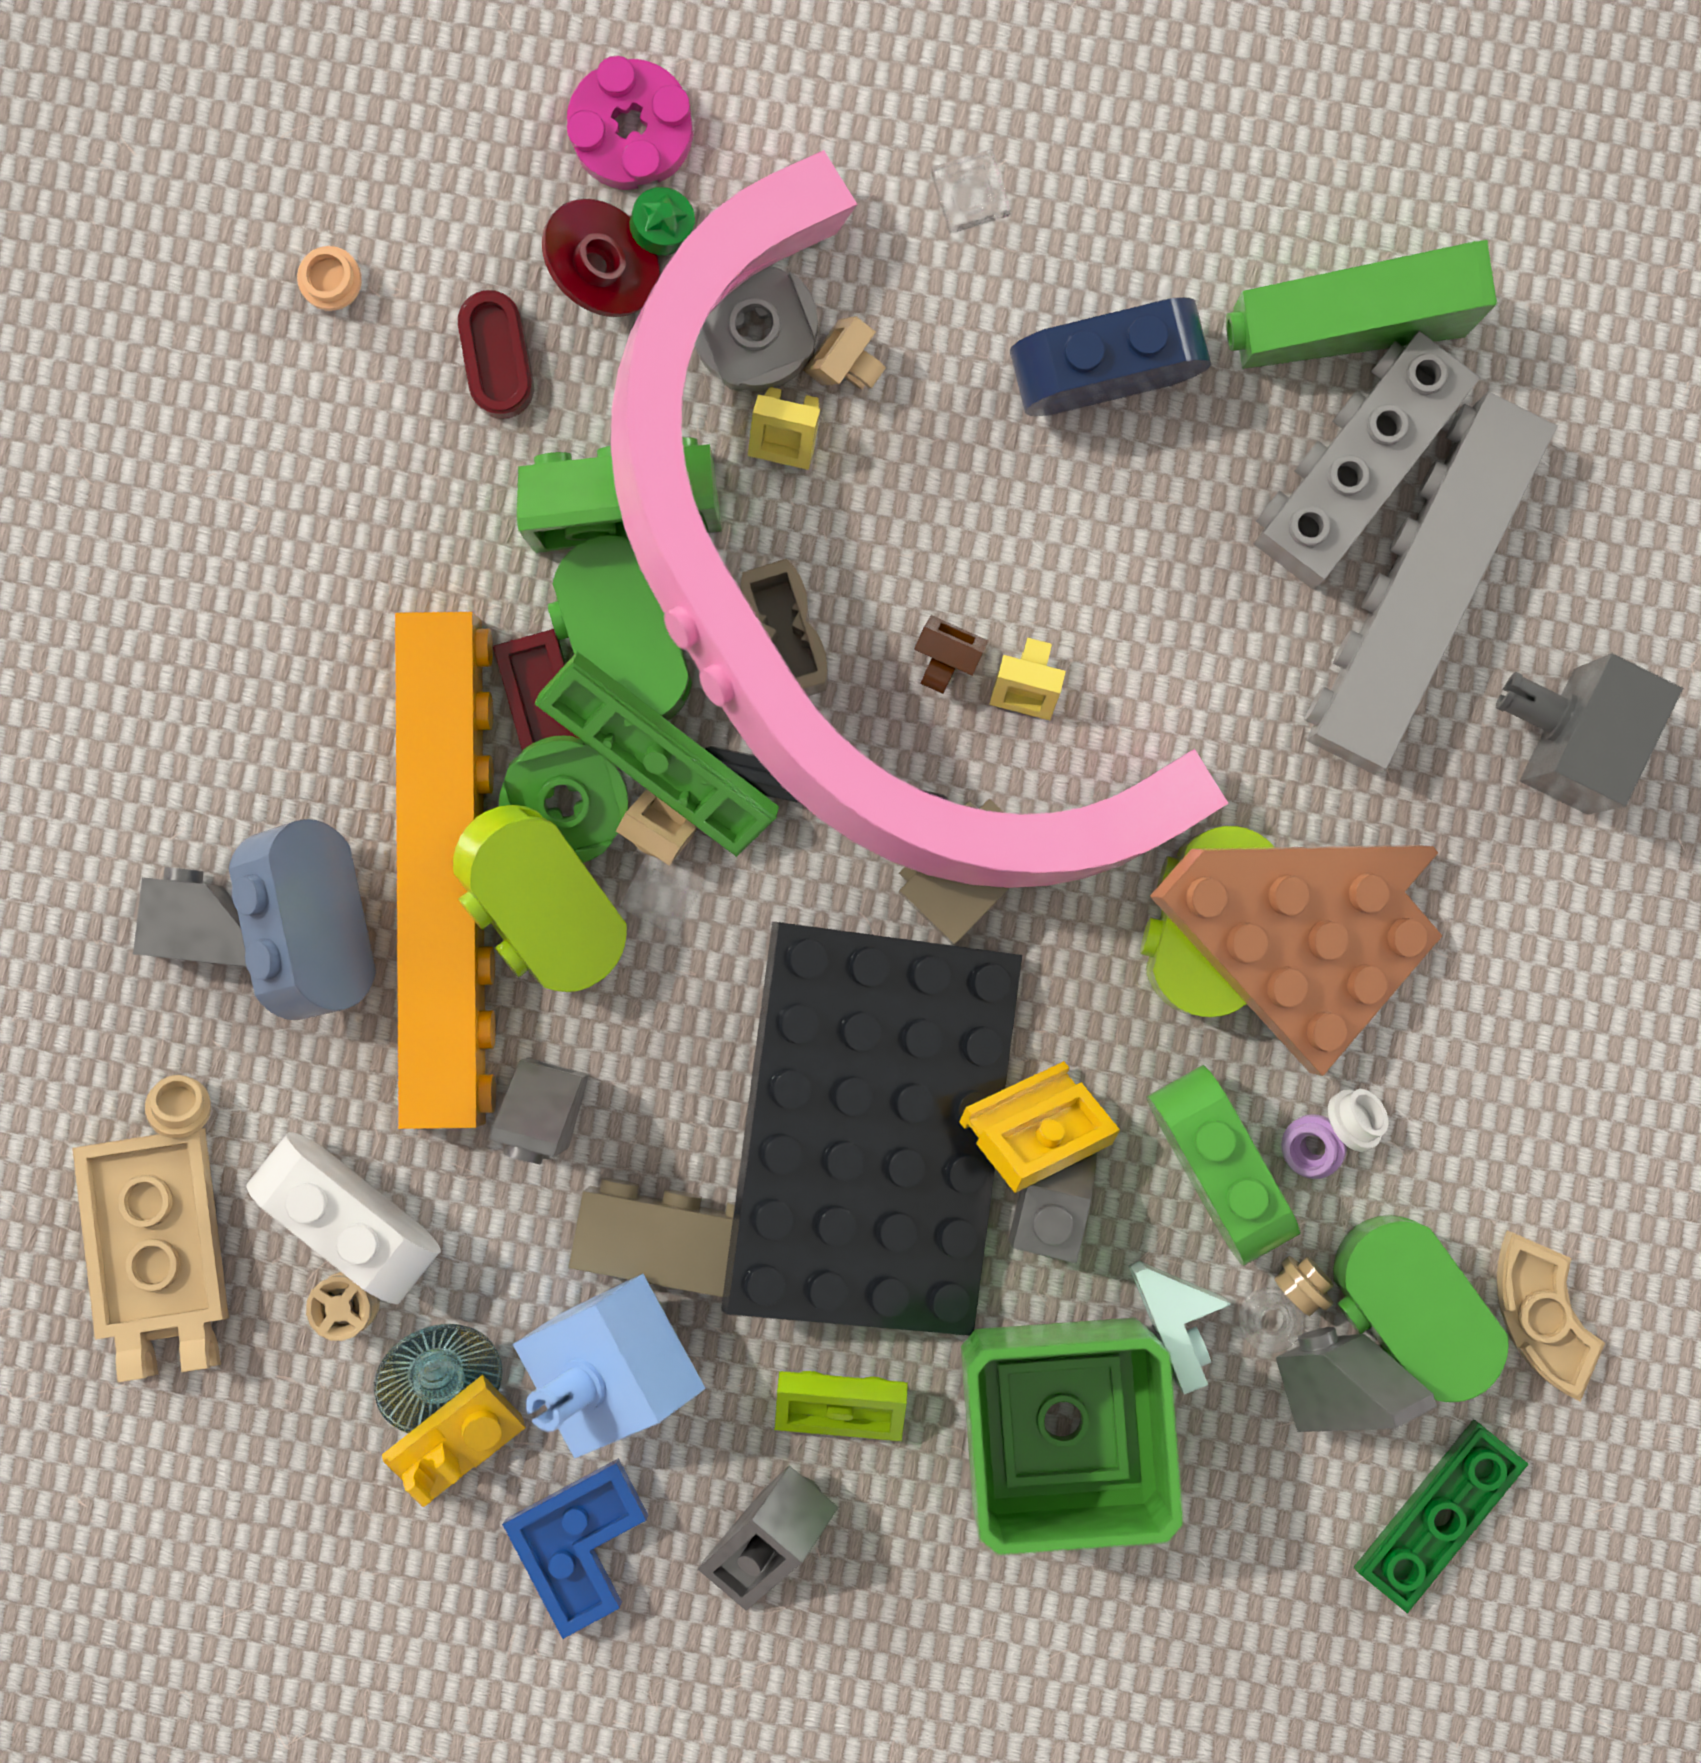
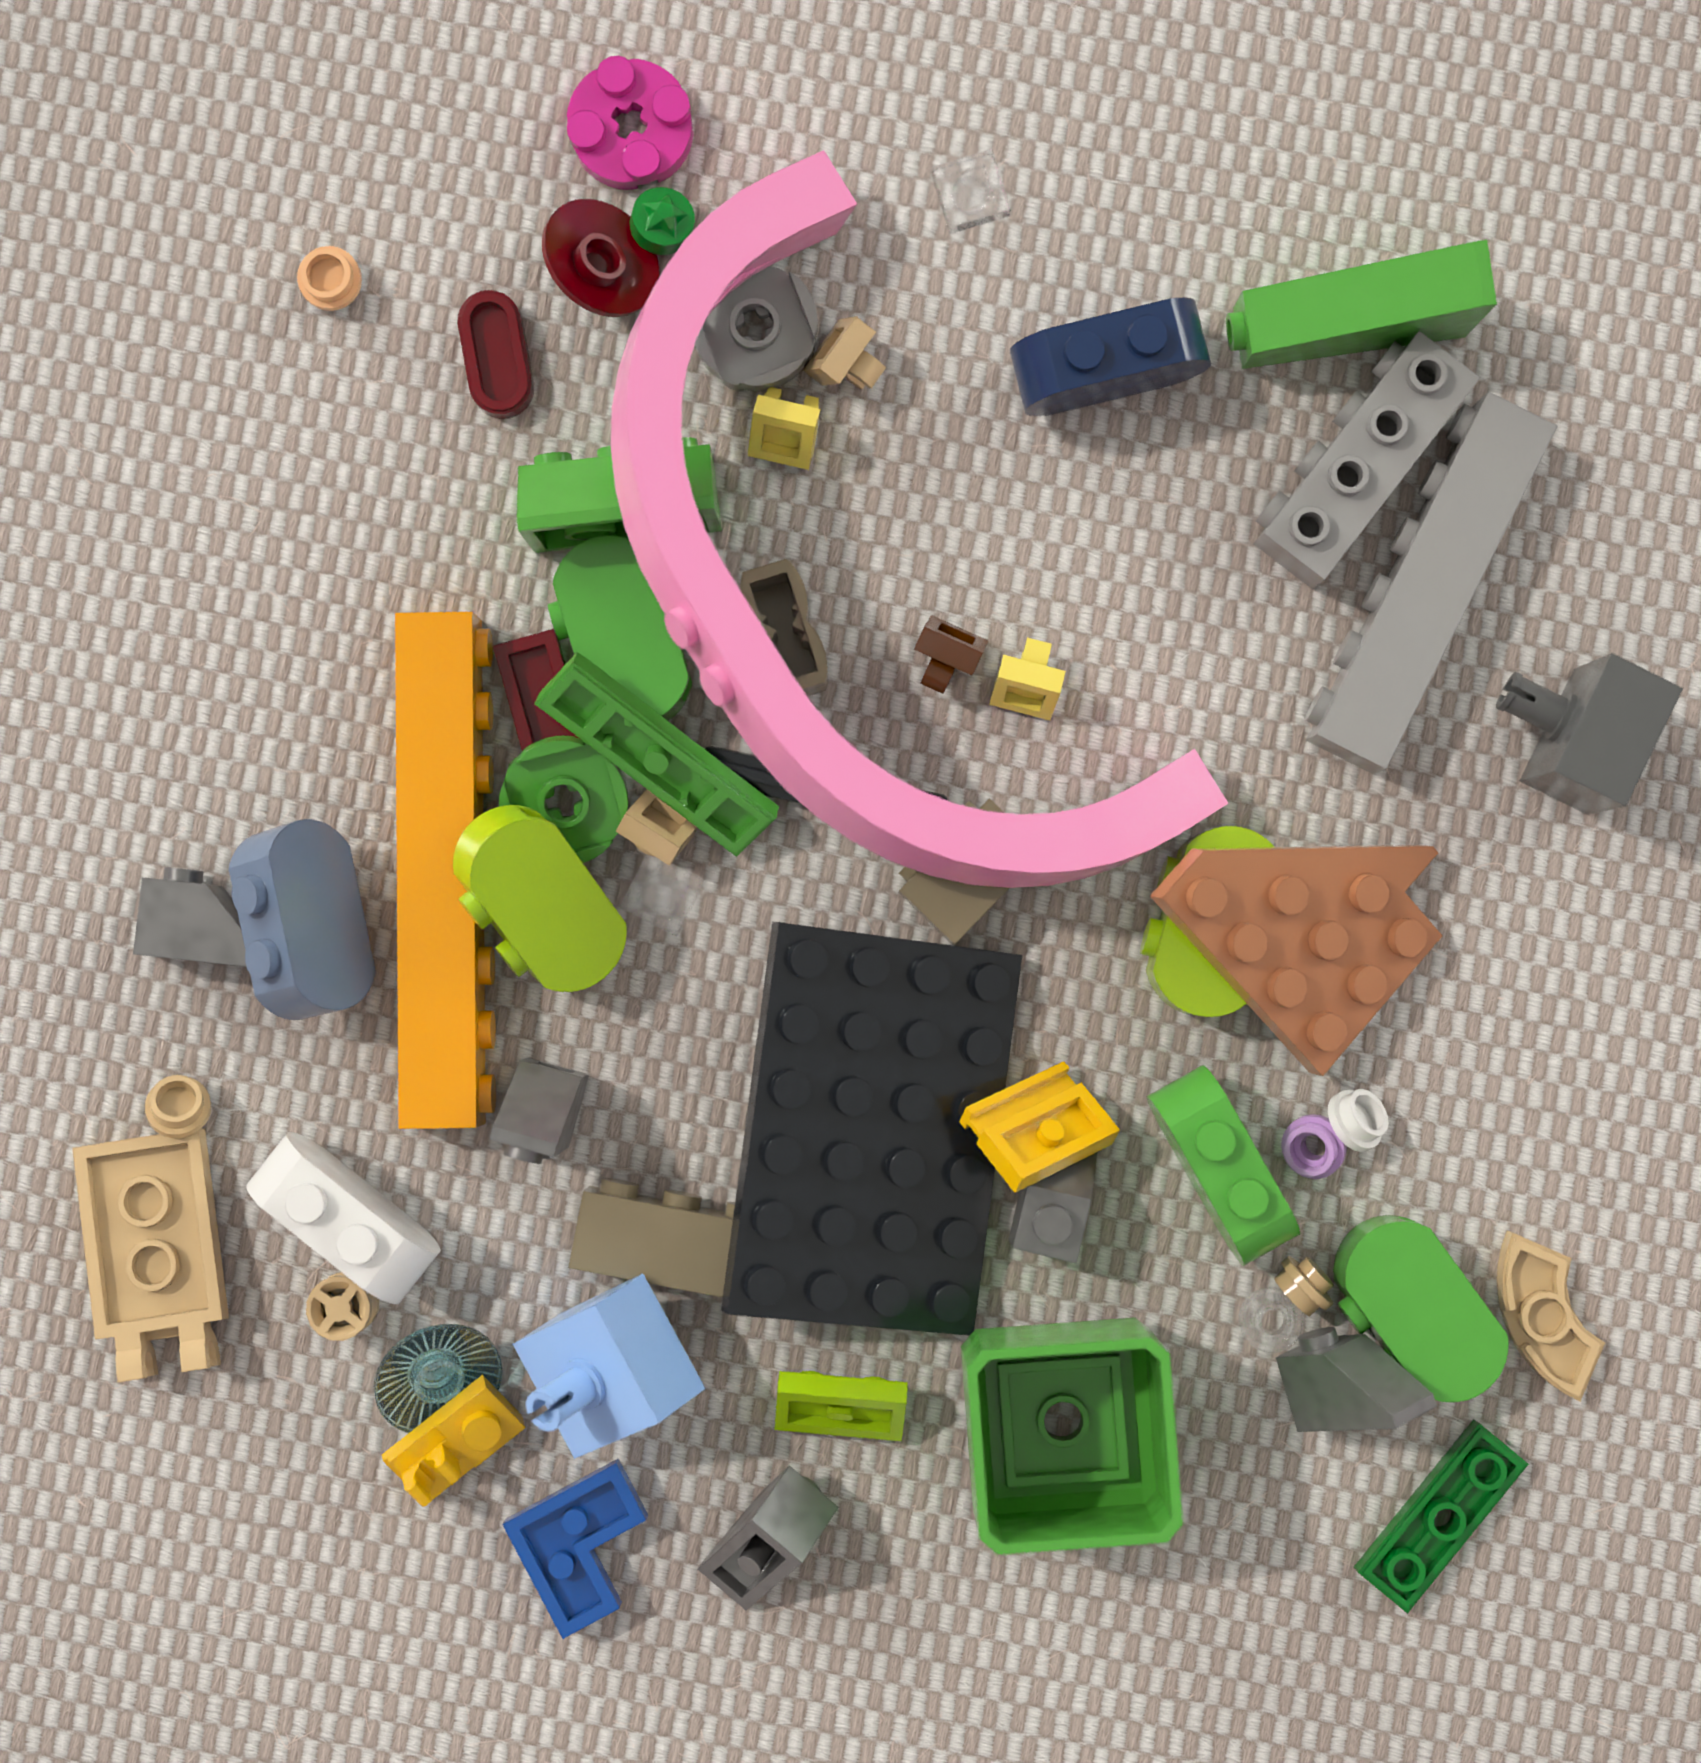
light aqua slope [1128,1261,1231,1395] -> none

